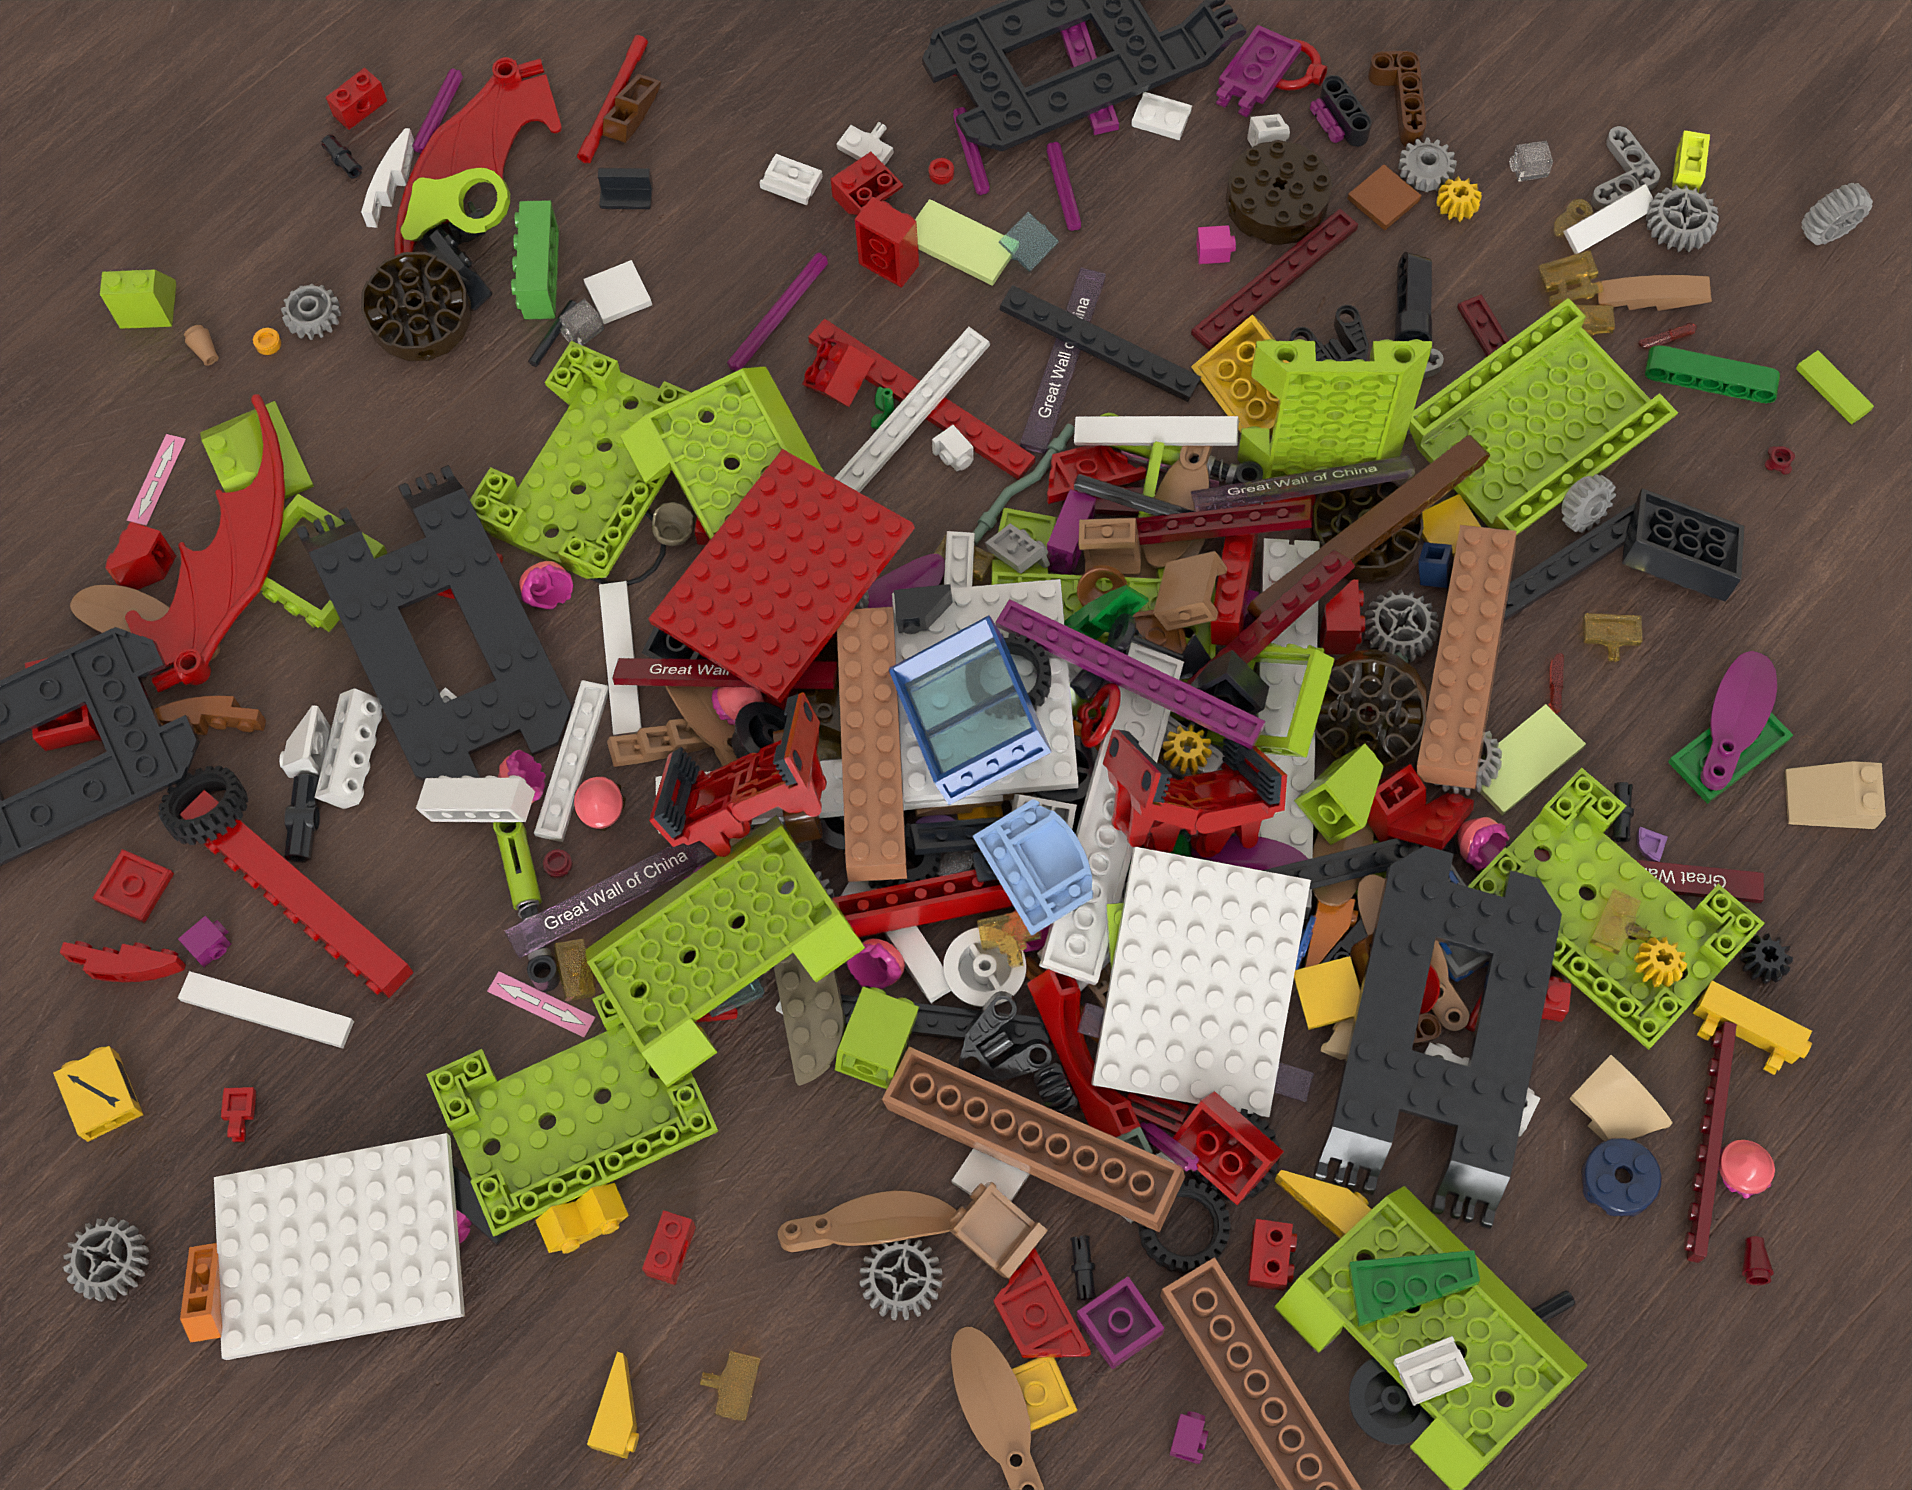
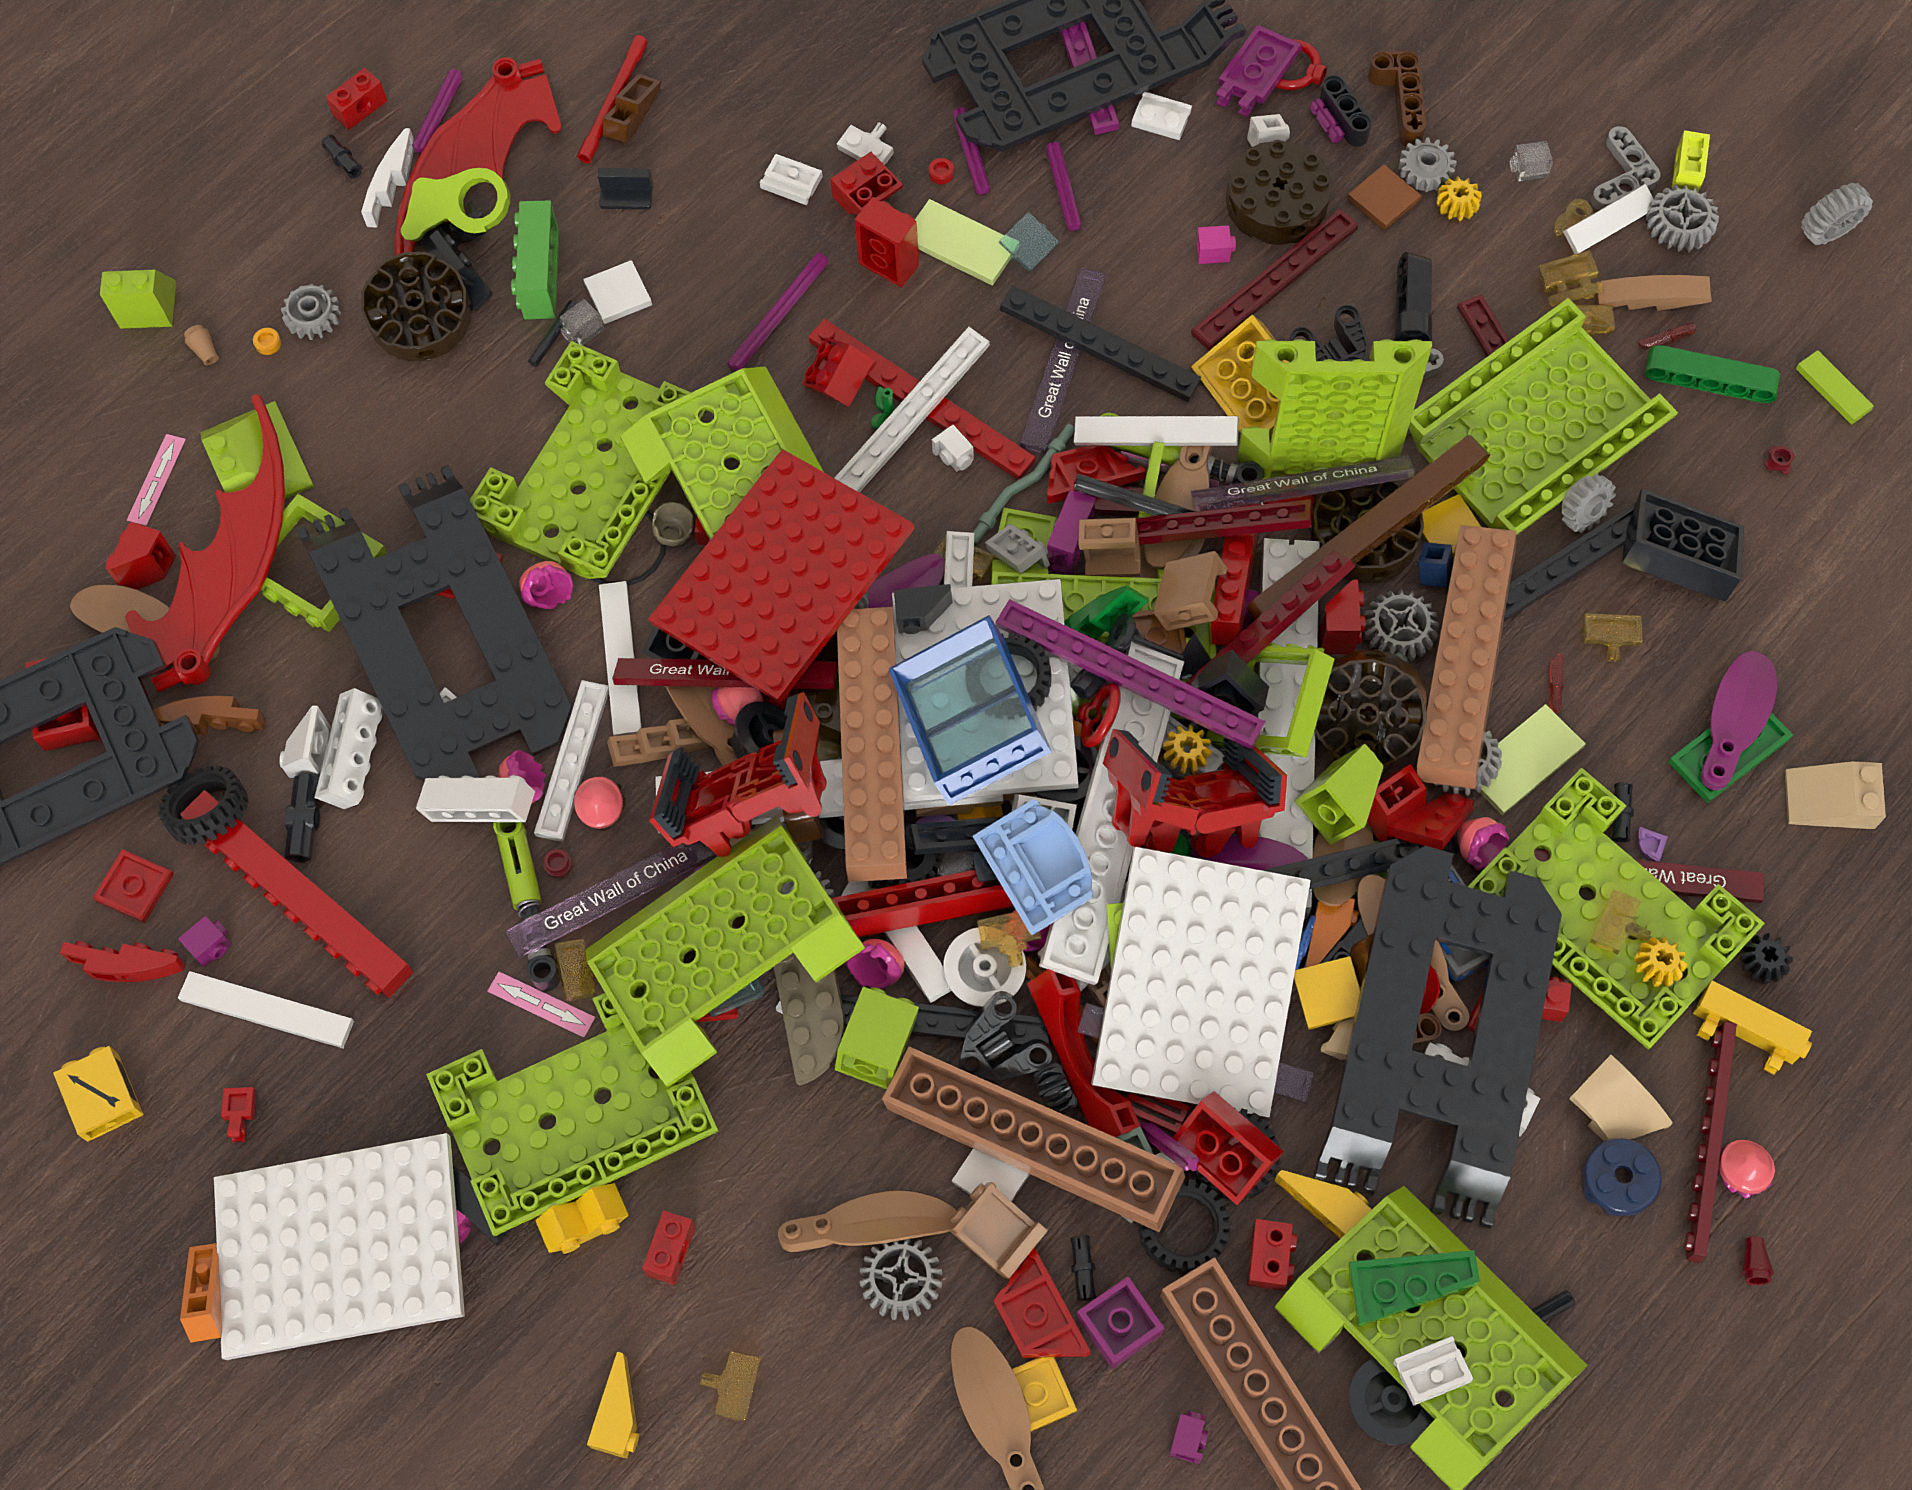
light grey gear [63,1217,149,1302] -> none
dark orange piece [1077,565,1128,607] -> none

